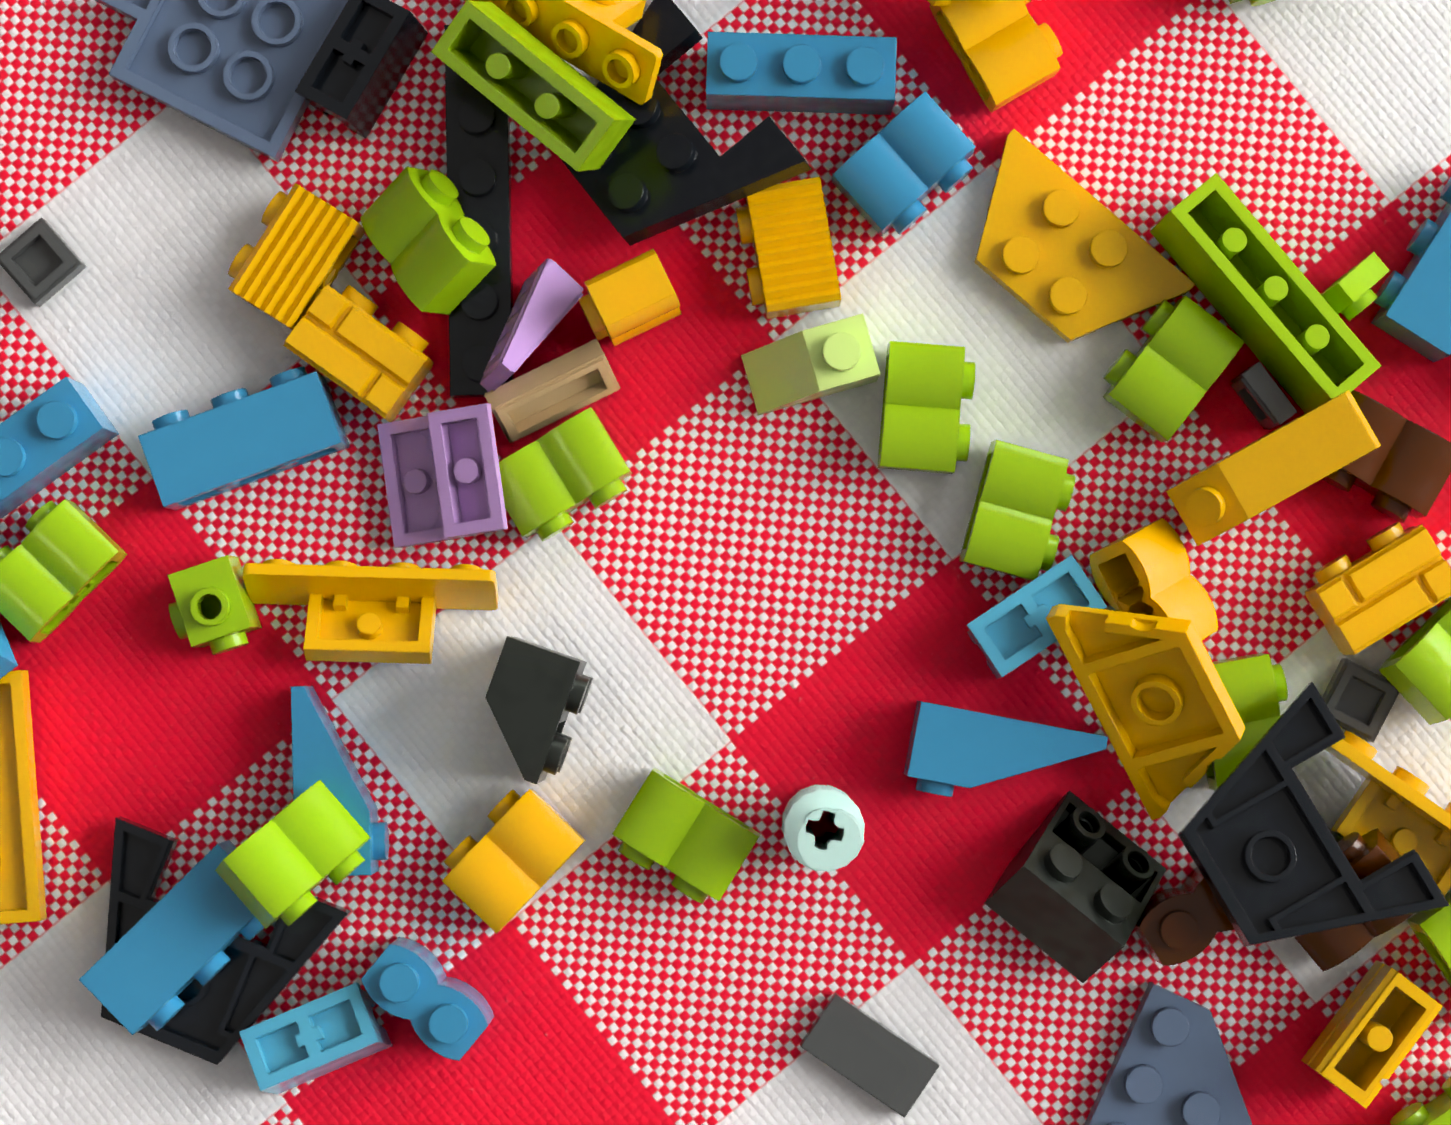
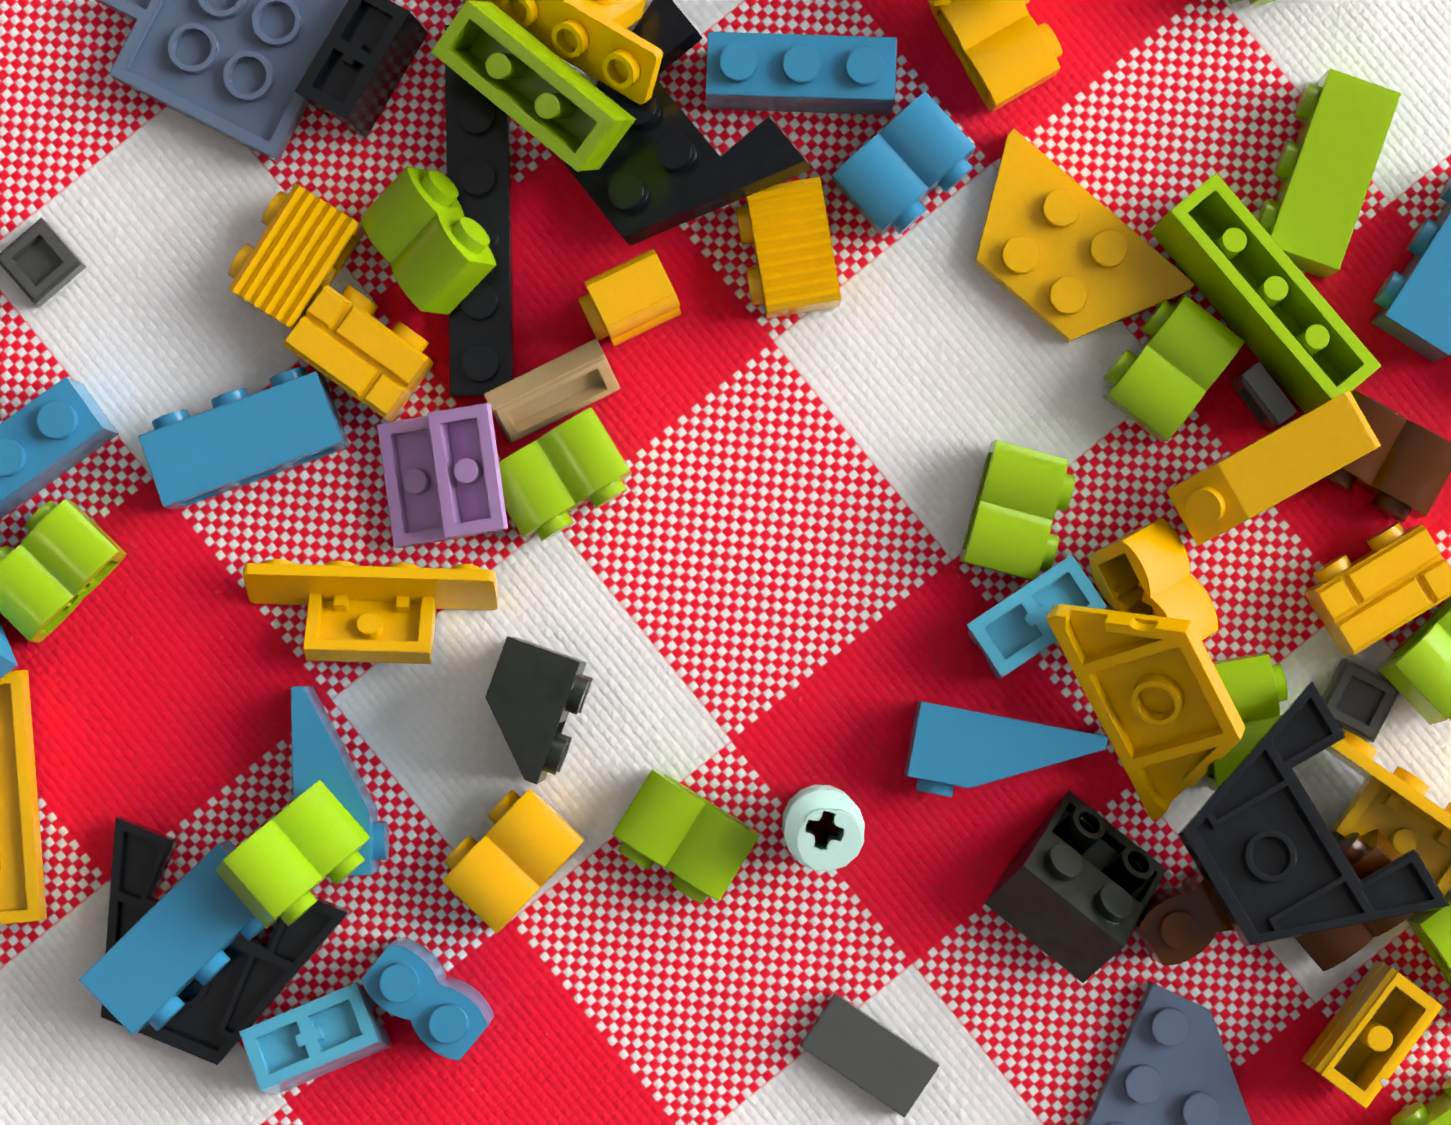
lime brick [168,555,262,655] -> none
lavender slope [480,258,584,392] -> none
yellowish green slope [741,313,881,416] -> none
lime brick [878,341,975,474] -> none
lime plate [1321,252,1390,321] -> none
none -> lime brick [1257,68,1401,279]

